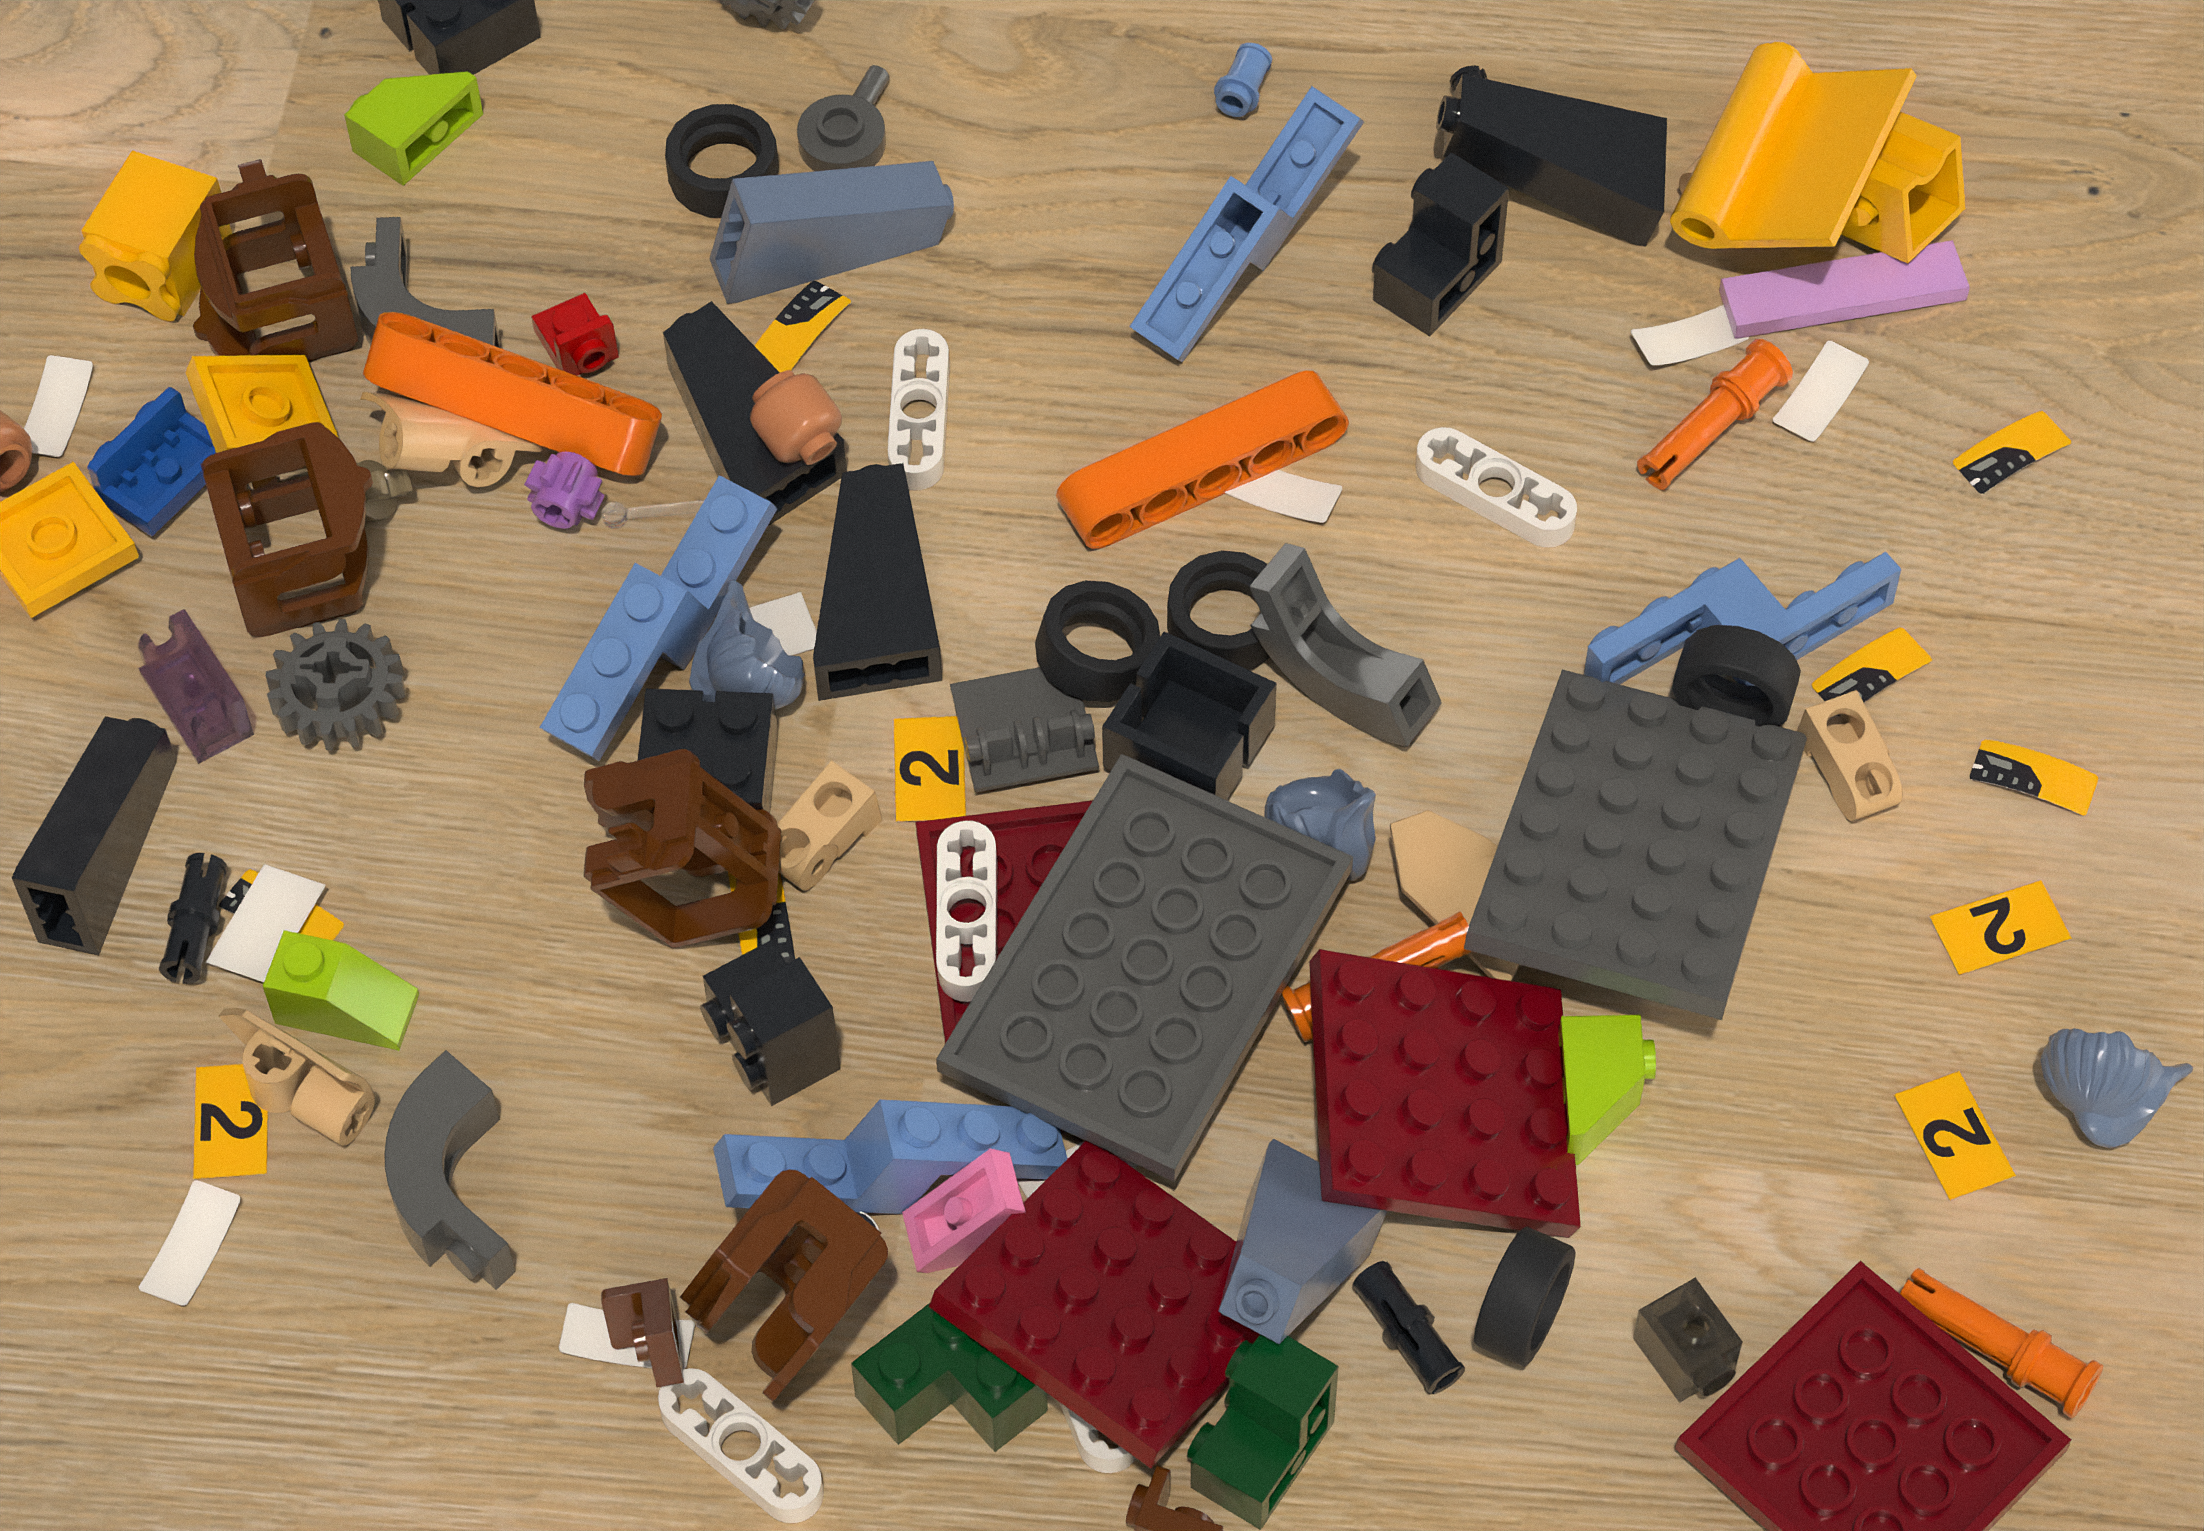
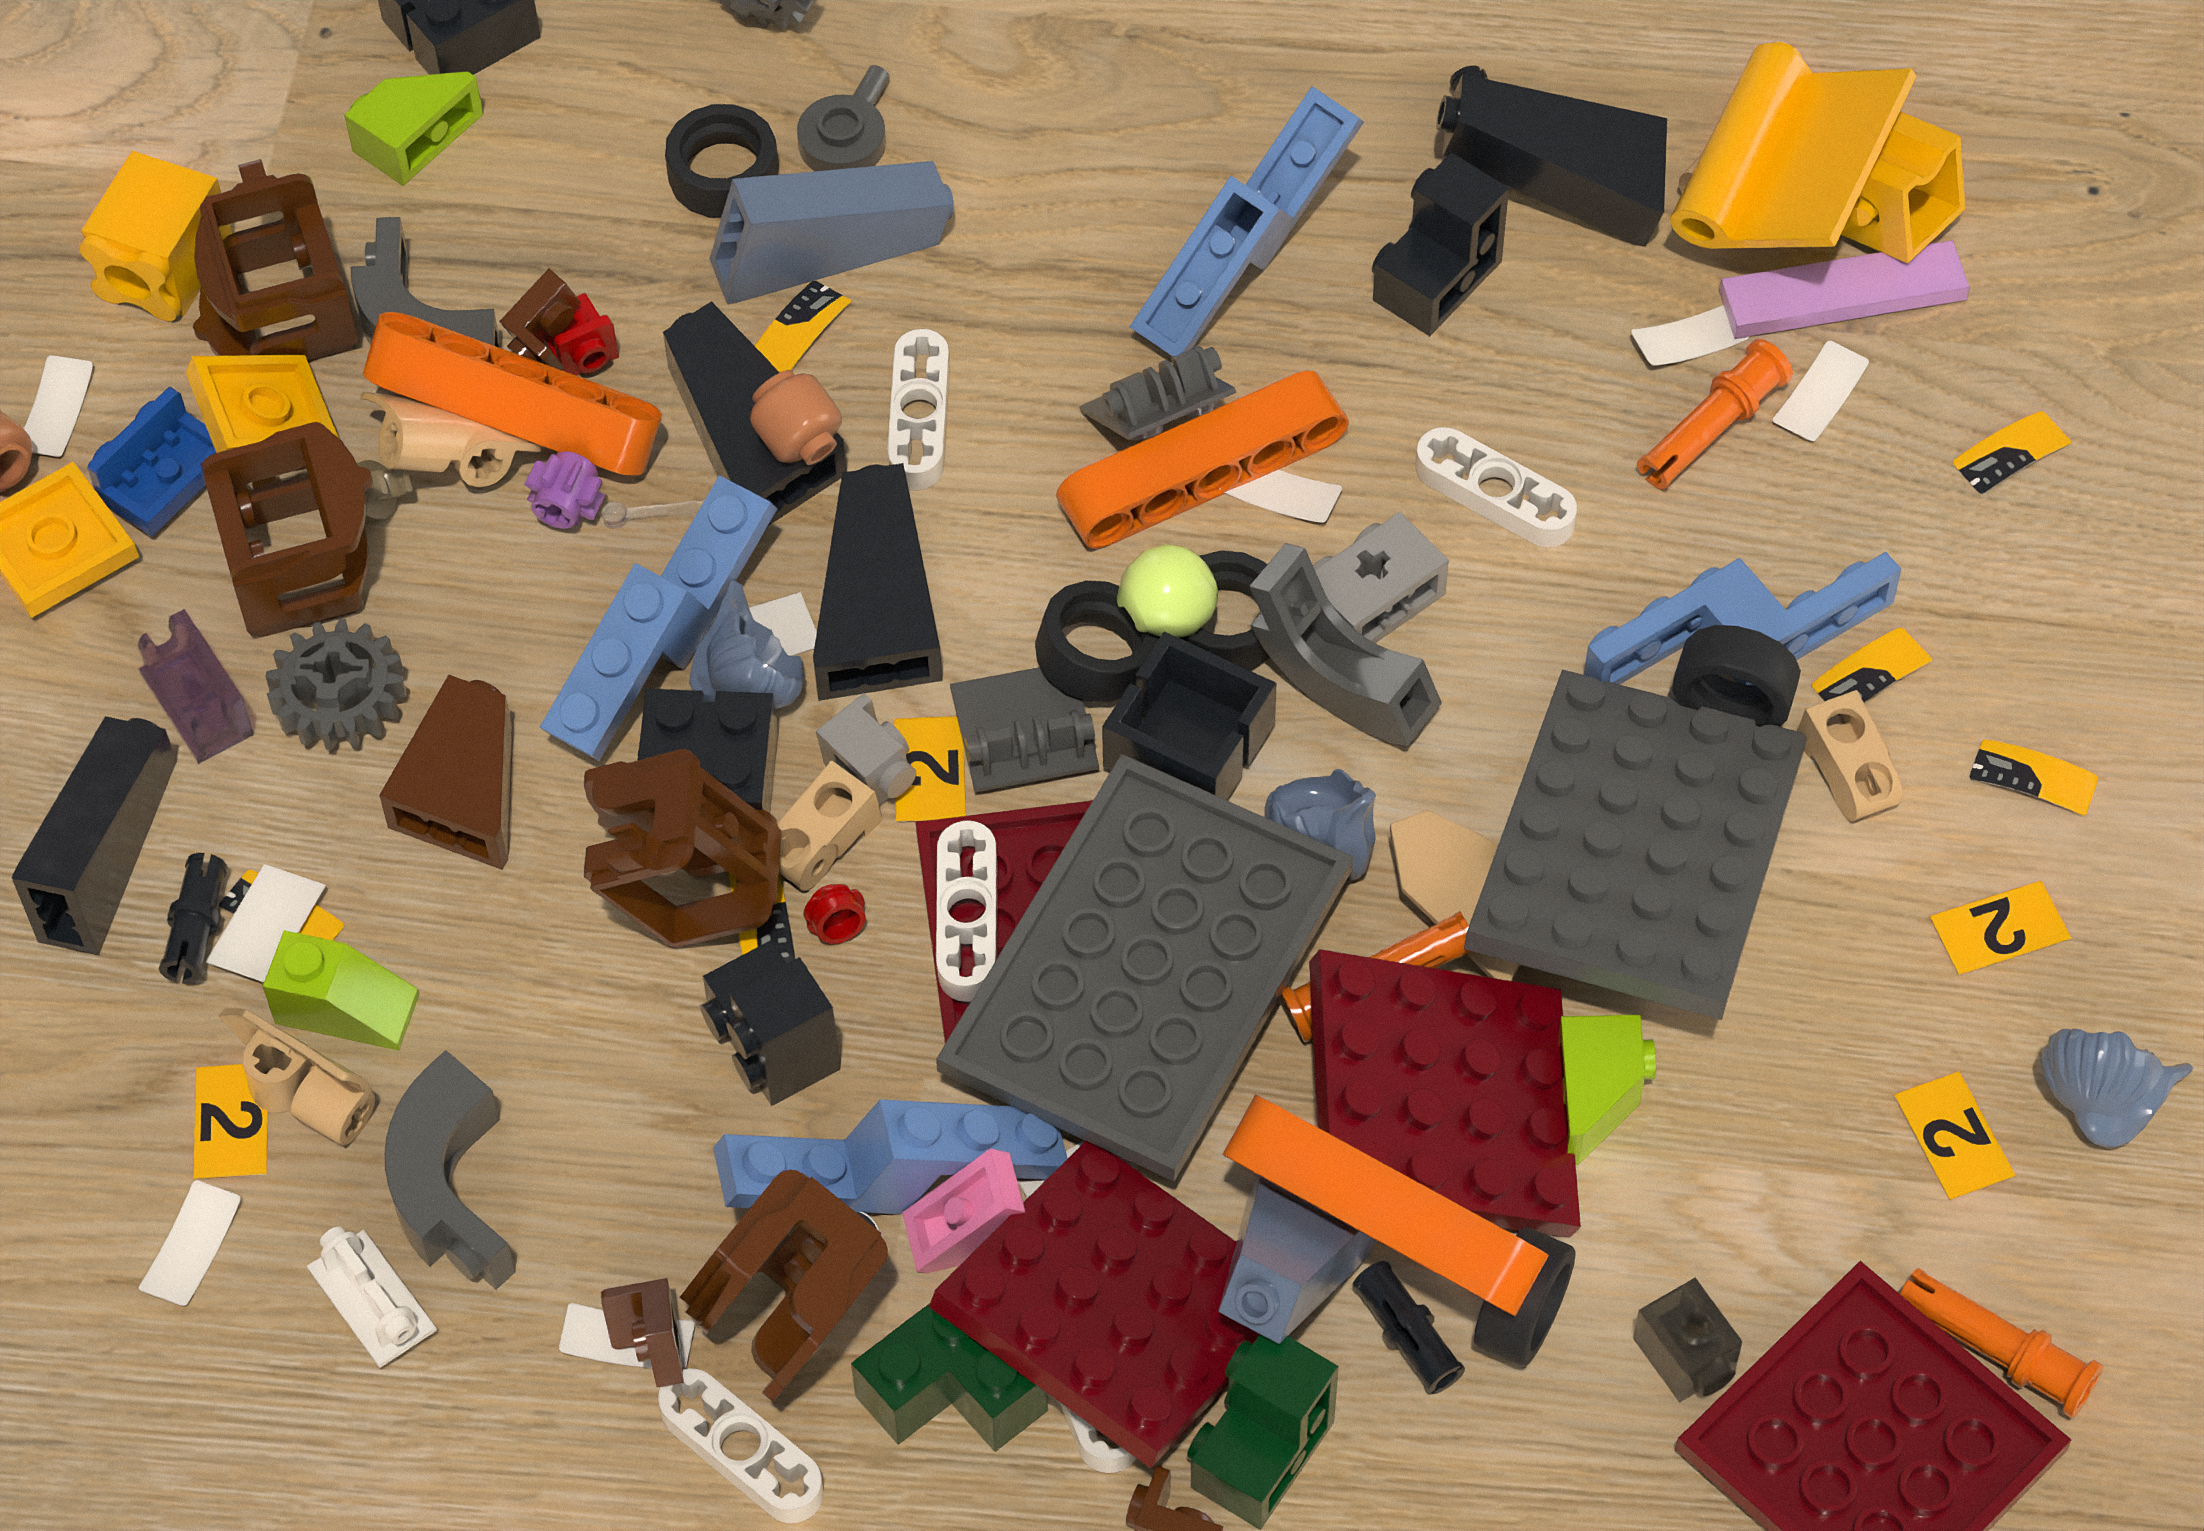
medium blue pin [1214,42,1272,117] -> none
none -> white hinge [307,1227,437,1368]
none -> reddish brown slope [379,674,513,870]
none -> reddish brown bracket [499,268,581,370]
none -> red plate [803,884,866,944]
none -> light grey brick [816,693,916,805]
none -> dark grey hinge [1079,346,1236,440]
none -> yellowish green hair [1117,544,1218,638]
none -> orange beam [1222,1094,1549,1316]
none -> light grey brick [1313,512,1449,643]

